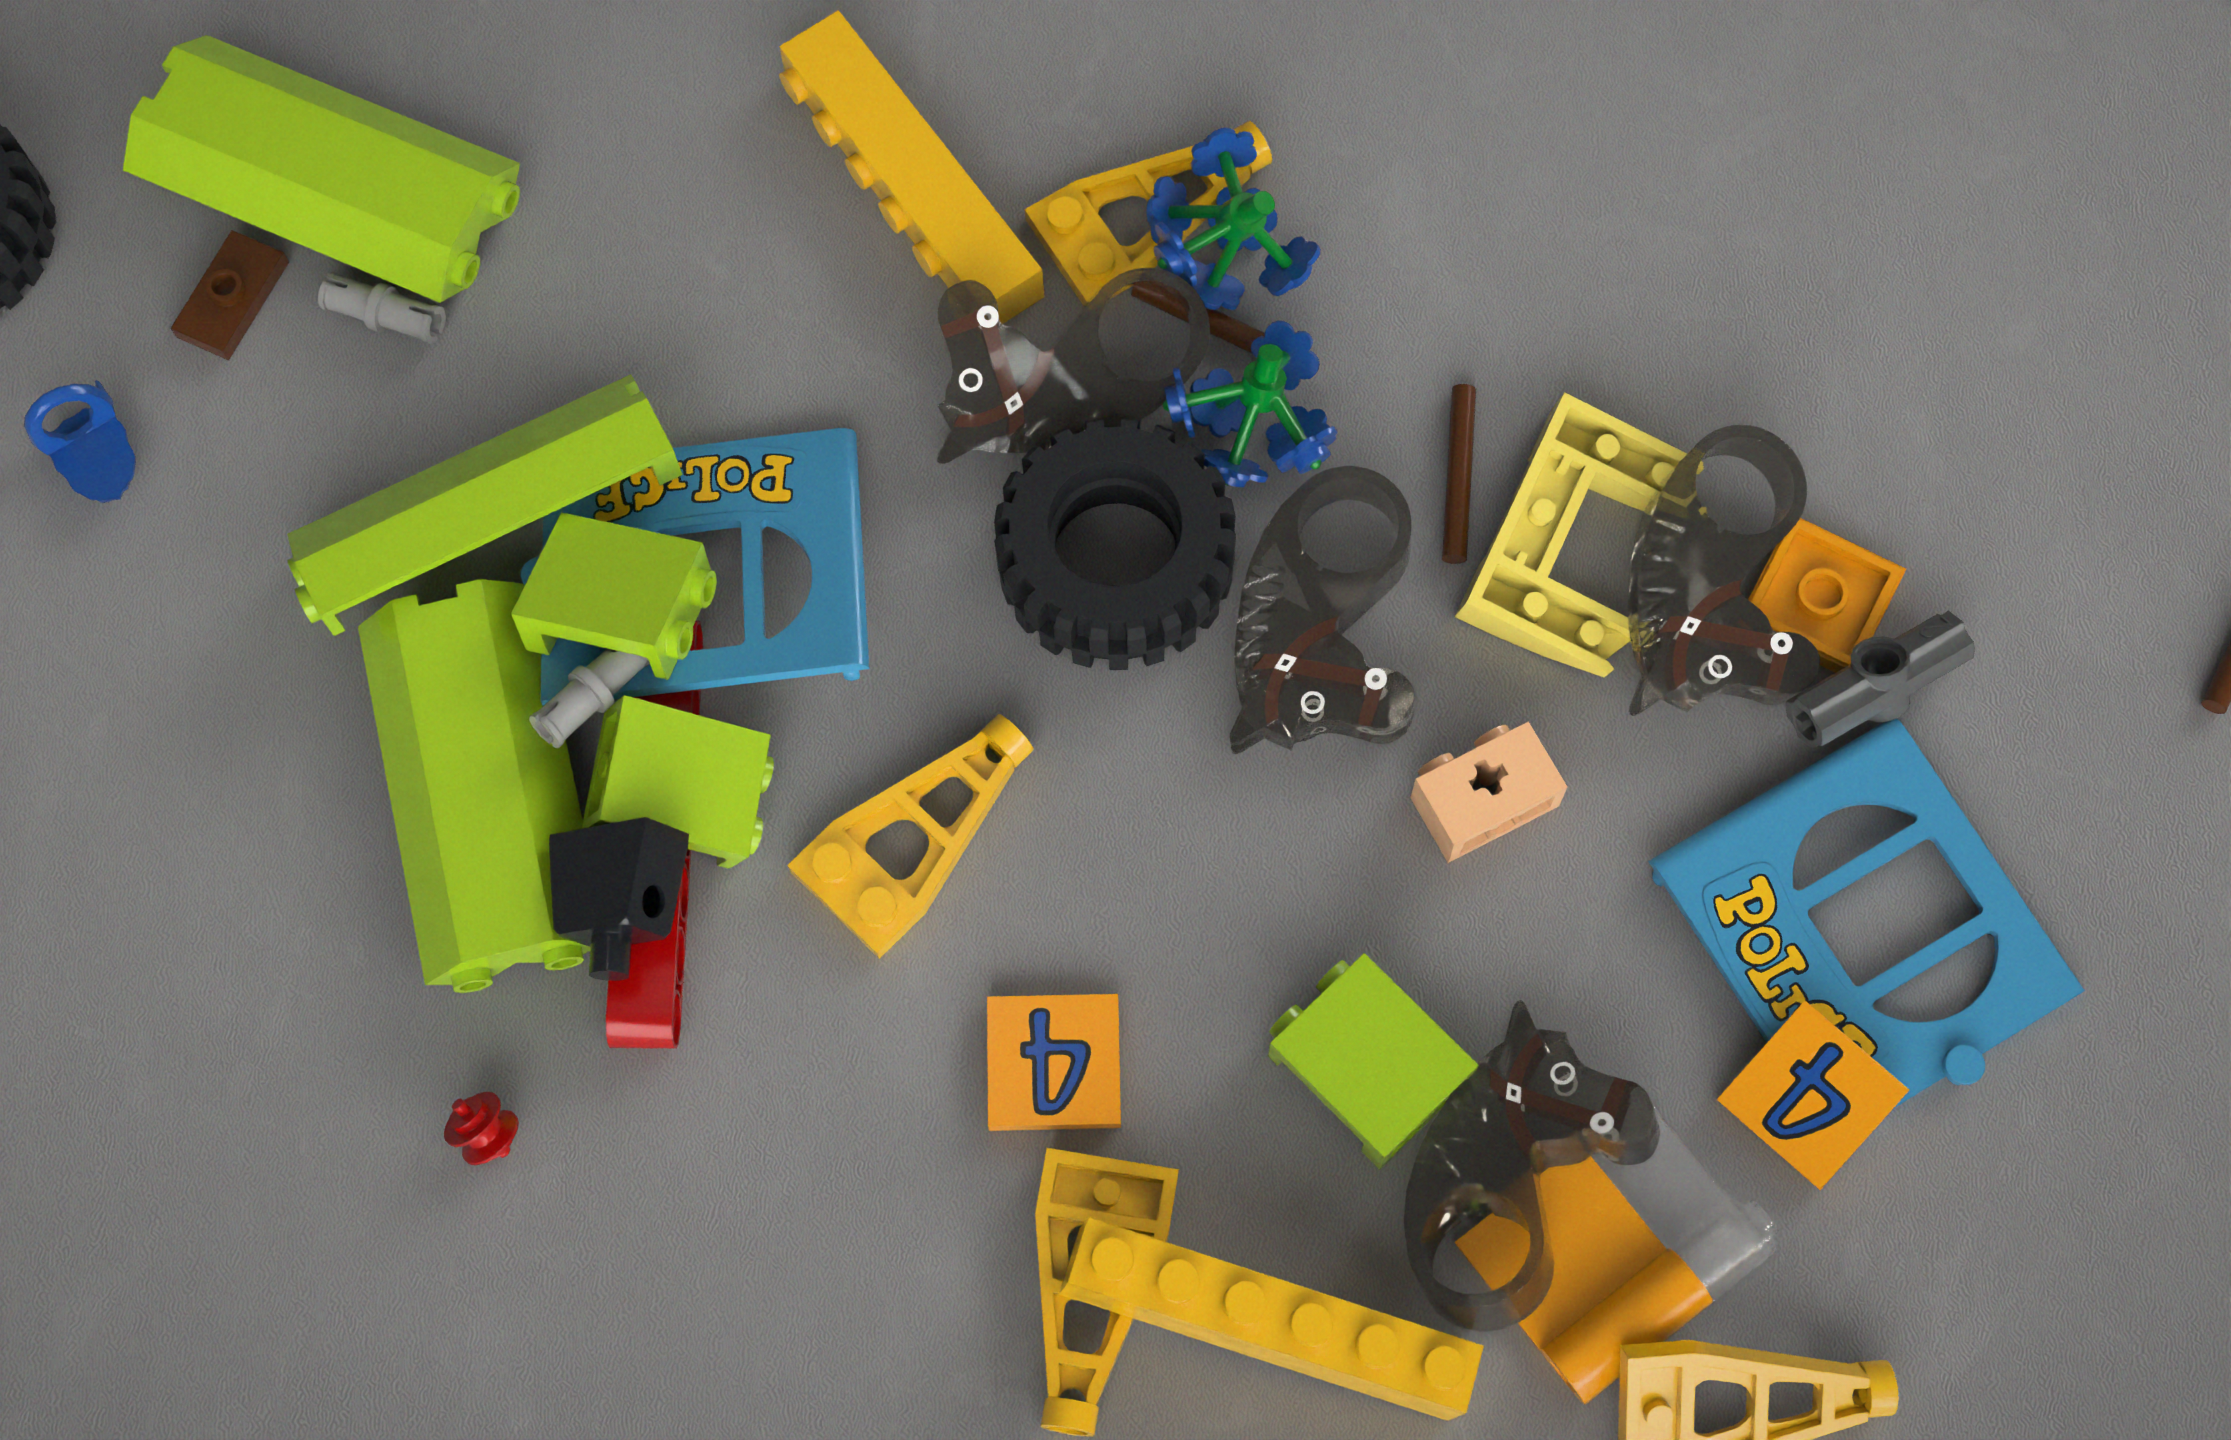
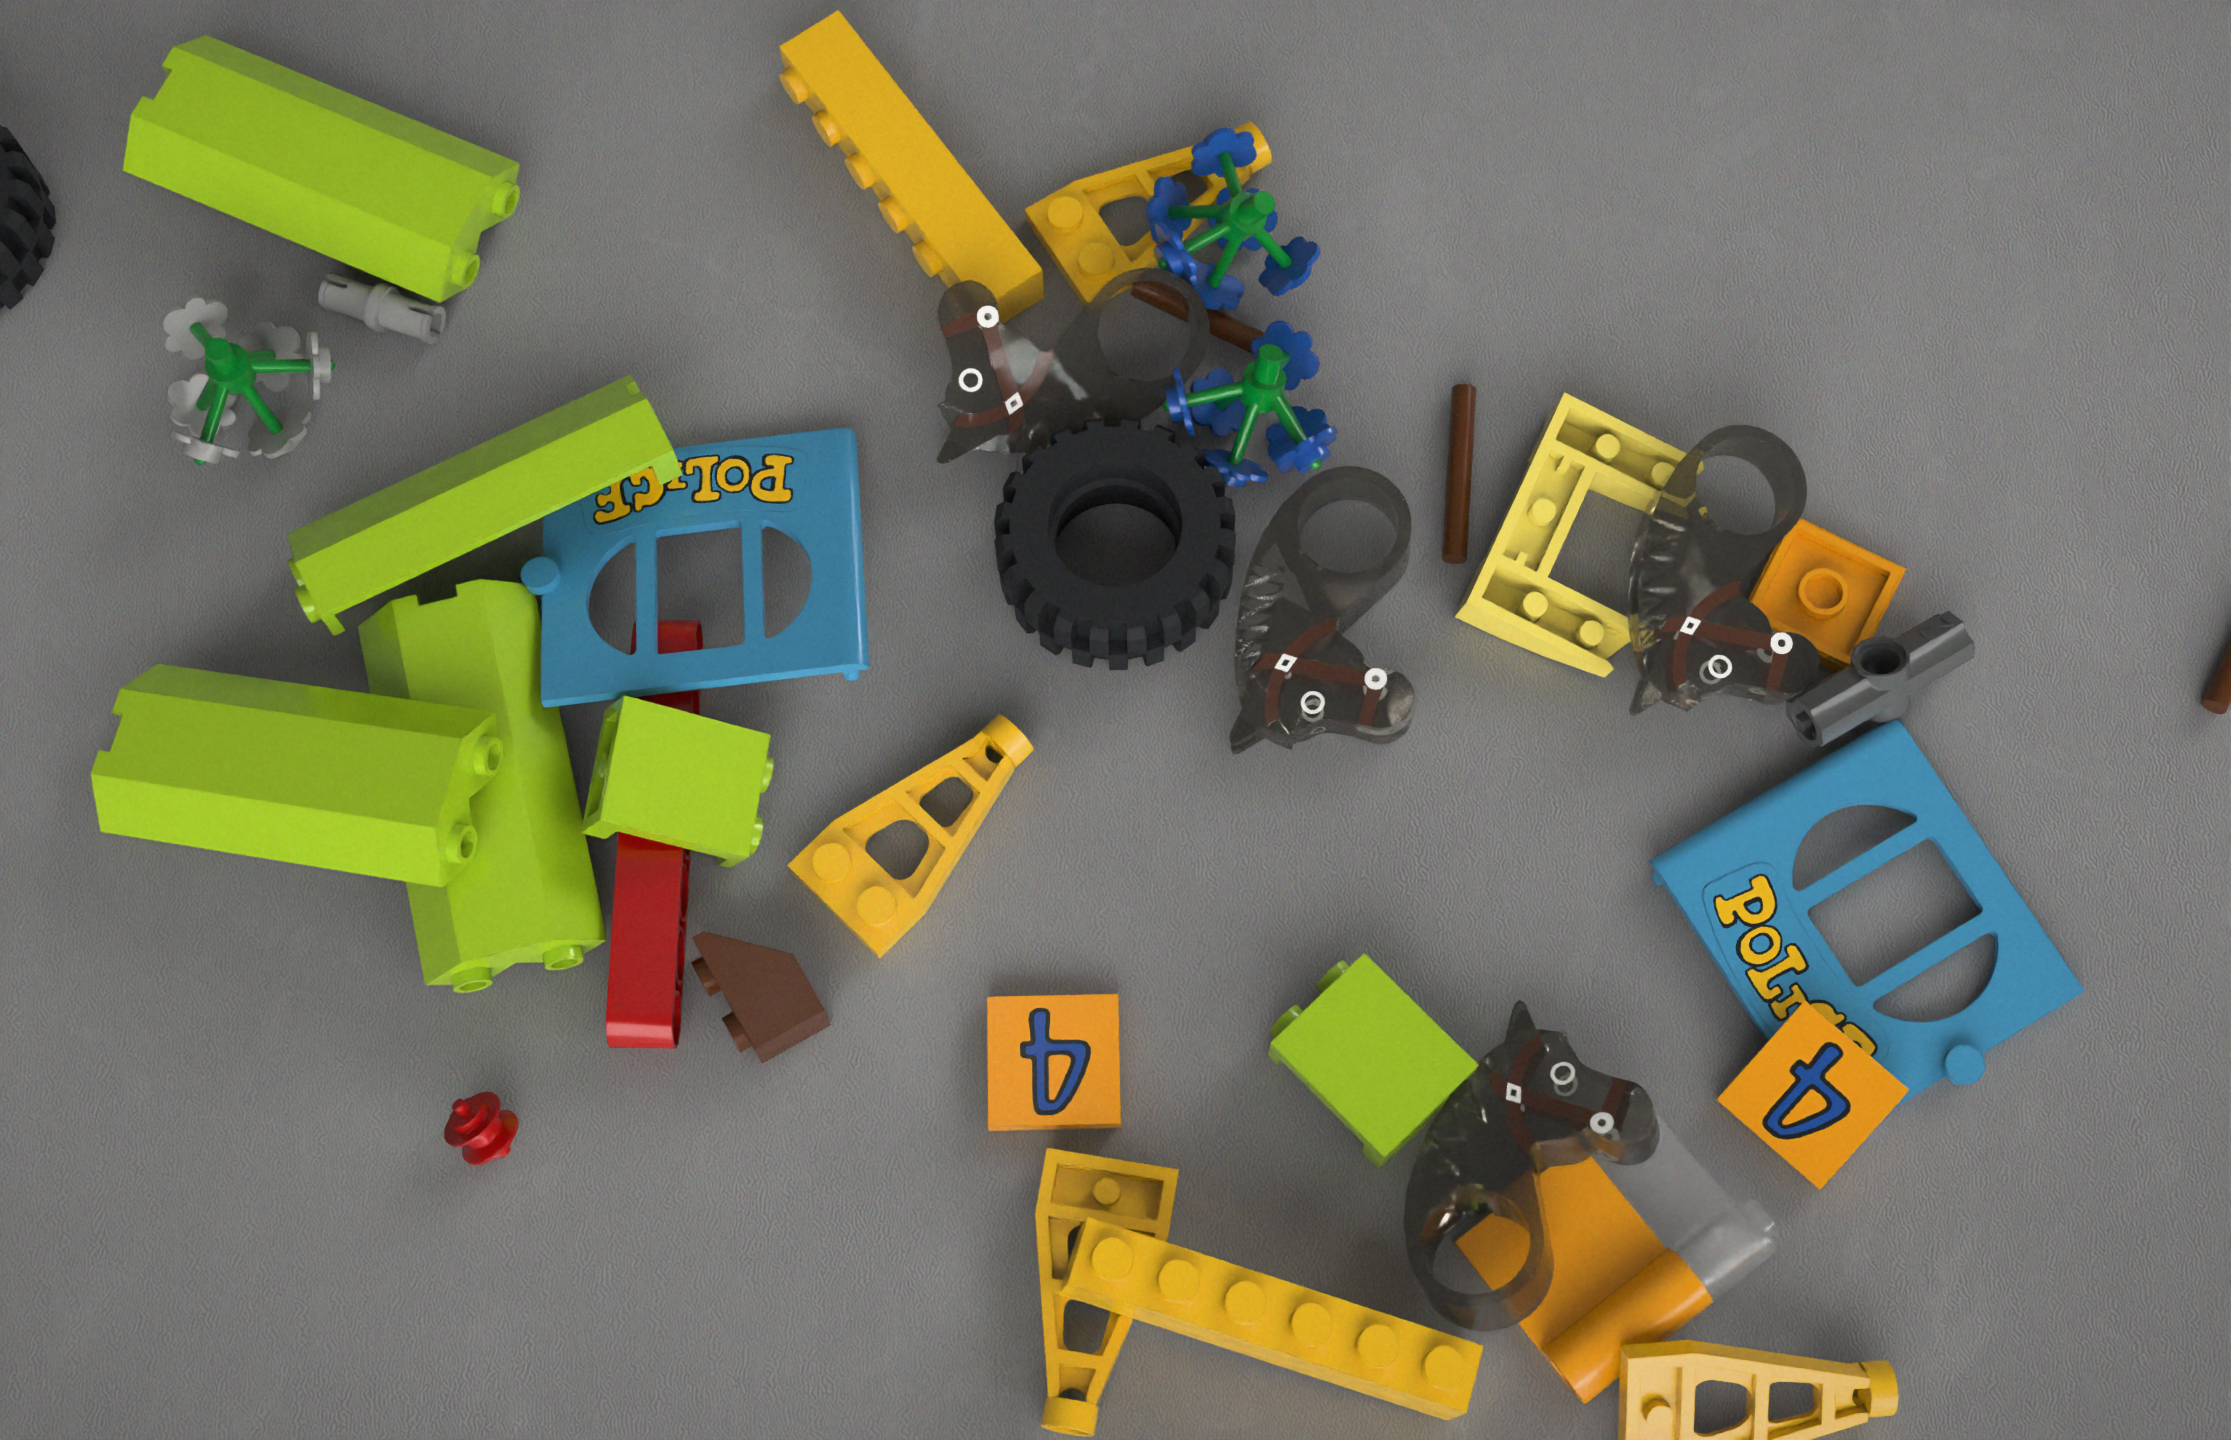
blue piece [24,380,136,503] -> none
reddish brown plate [170,230,289,361] -> none
lime panel [511,512,717,680] -> none
light grey pin [529,648,650,748] -> none
black torso [549,817,689,981] -> none
light nougat brick [1410,721,1567,863] -> none
none -> lime panel [90,664,504,887]
none -> light grey plant [161,295,335,465]
none -> reddish brown slope [691,931,831,1064]

